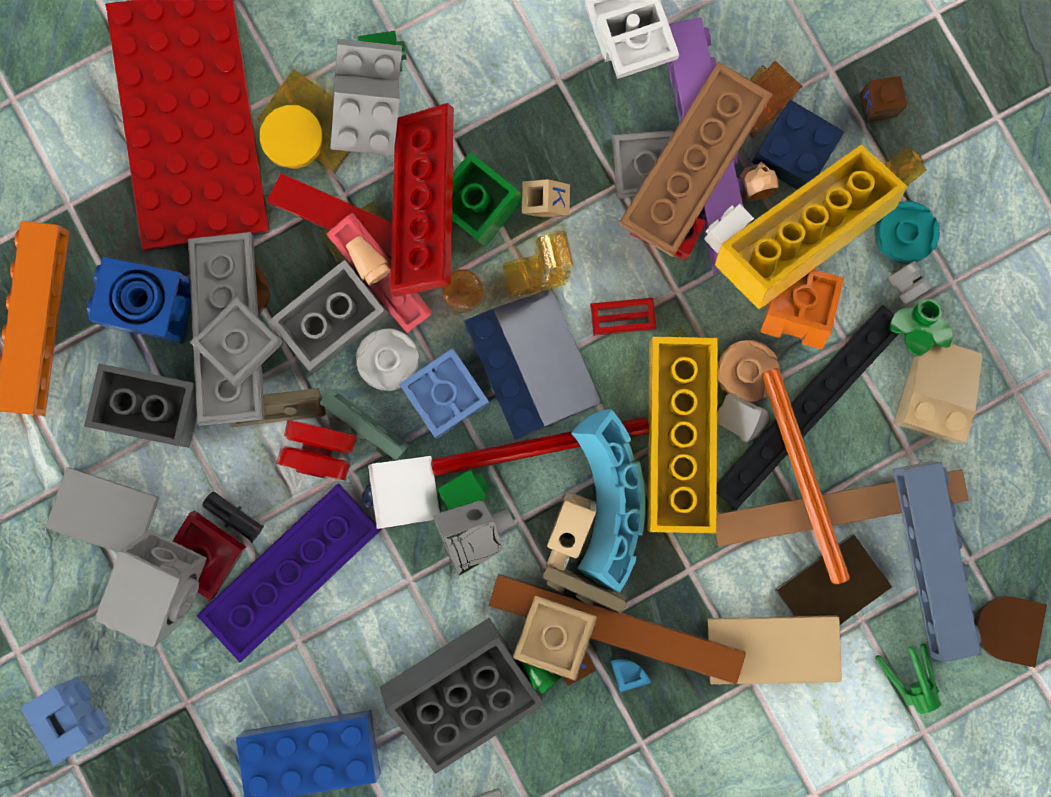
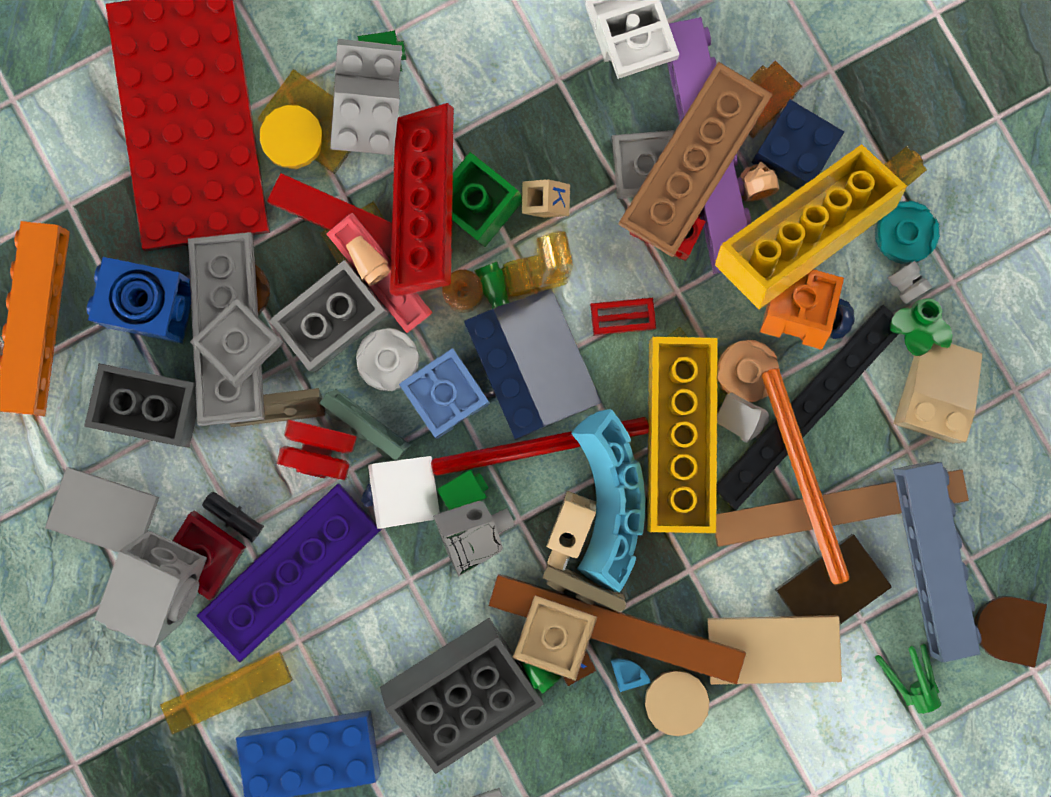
medium blue piece [20,677,110,766] -> none
white piece [704,204,754,254] -> none
reddish brown brick [860,76,907,123] -> none
none -> clear yellow tile [160,651,293,734]
none -> green cone [474,262,510,309]
none -> tan tile [645,670,710,736]
none -> dark blue piece [830,299,855,339]

